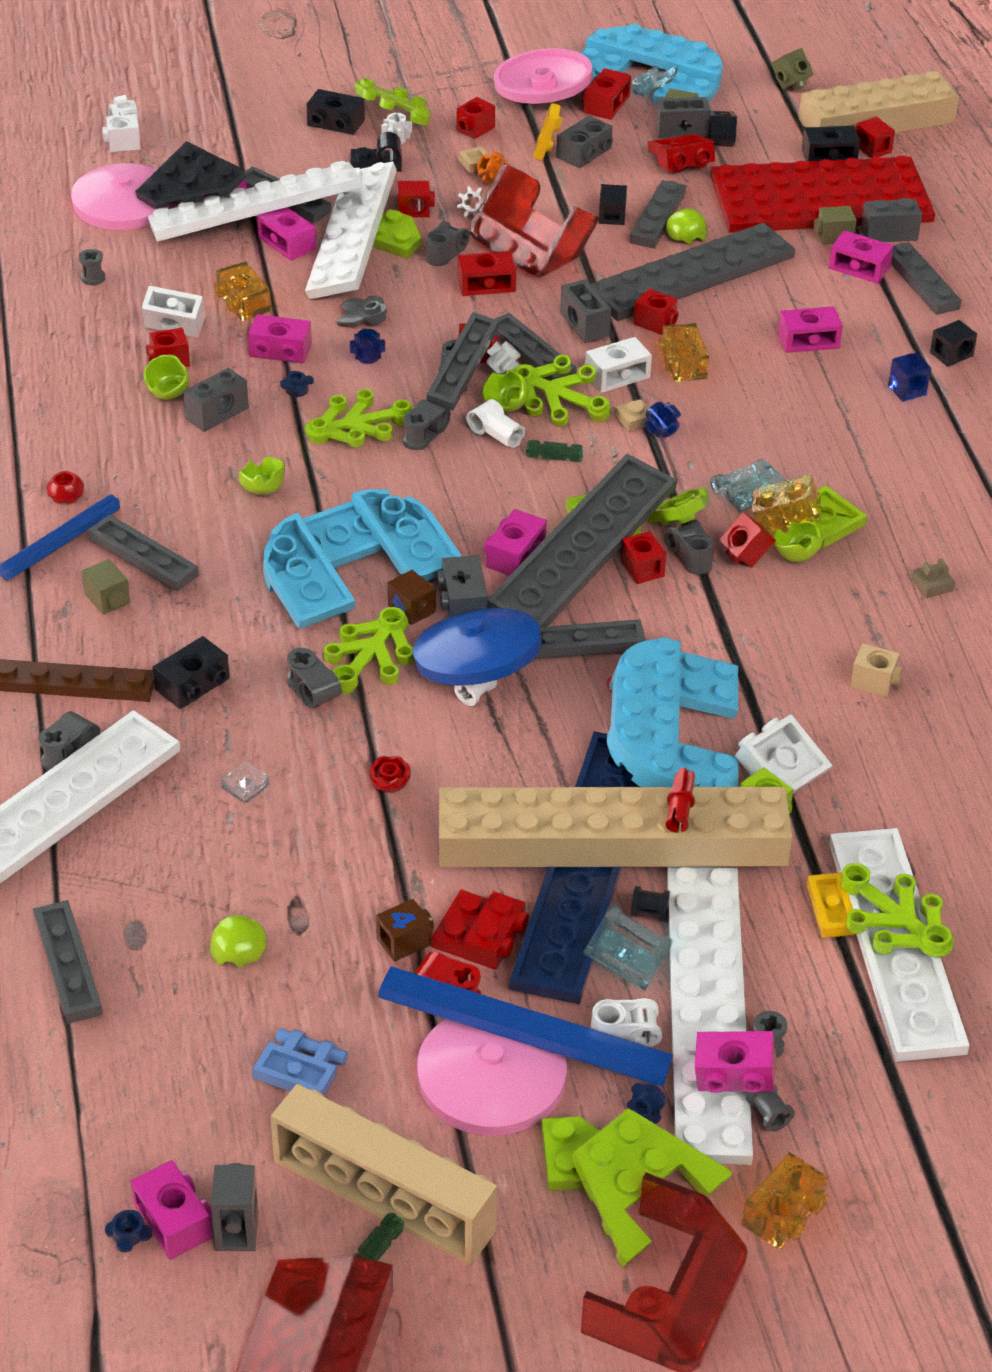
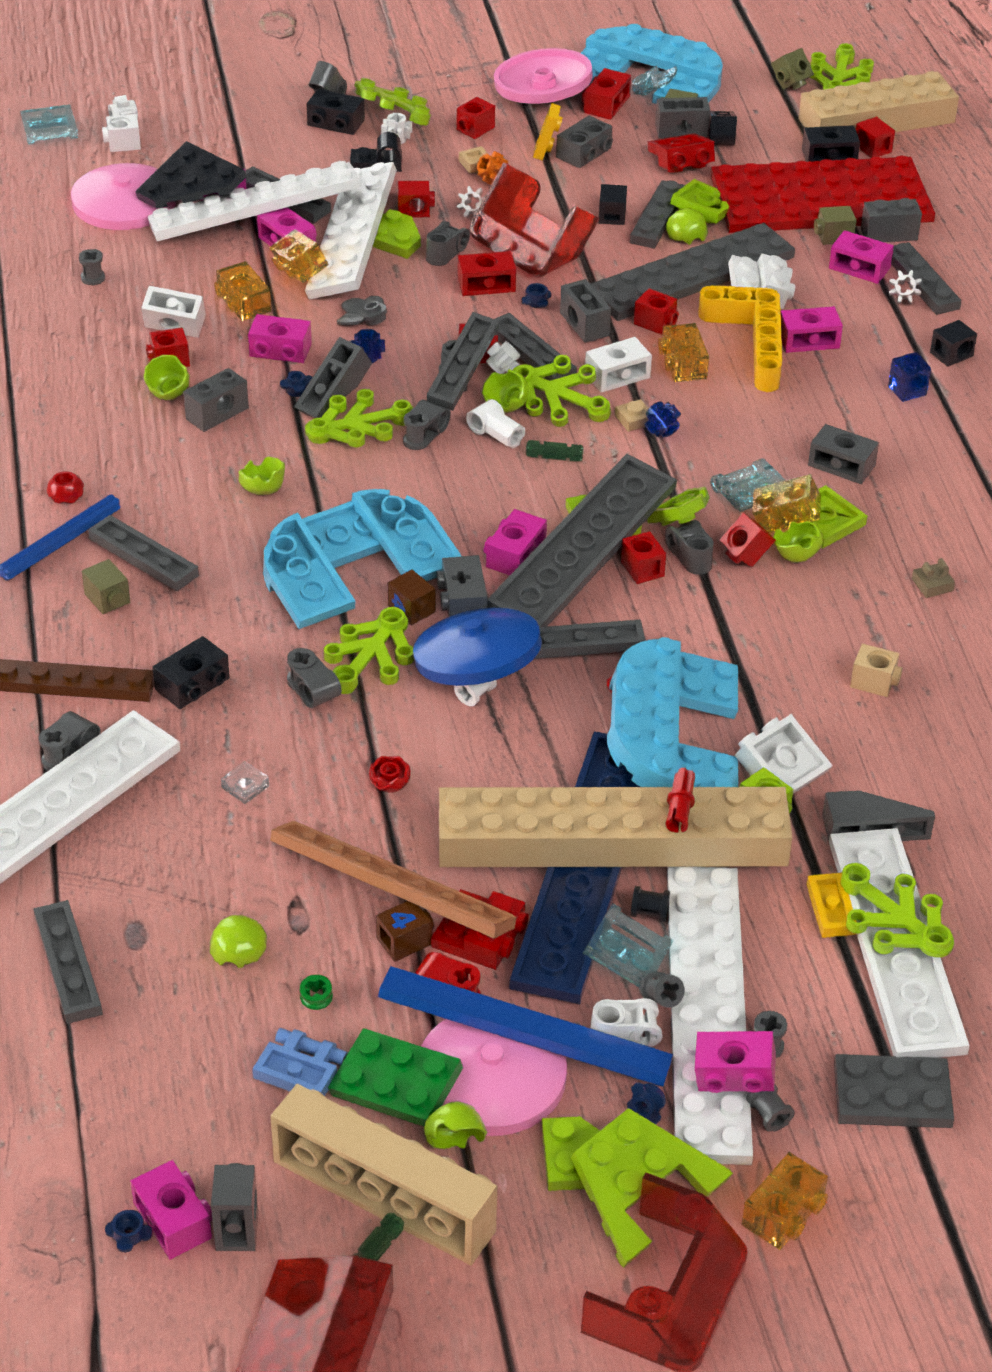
none -> clear light blue plate [20,104,78,145]
none -> clear yellow brick [269,229,329,283]
none -> nougat tile [270,821,516,938]
none -> dark grey slope [294,337,372,418]
none -> green bush [299,975,333,1010]
none -> dark grey piece [308,61,347,94]
none -> green plate [328,1028,464,1127]
none -> lime hair [424,1101,487,1149]
none -> dark blue plate [522,283,552,308]
none -> dark grey bush [639,970,685,1008]
none -> lime plate [670,179,729,224]
none -> yellow beam [698,285,782,392]
none -> white plate [728,253,795,309]
none -> dark grey brick [808,424,879,485]
none -> lime plant [809,43,874,90]
none -> dark grey slope [822,790,935,841]
none -> dark grey plate [834,1054,954,1128]
none -> white gear [889,270,922,304]

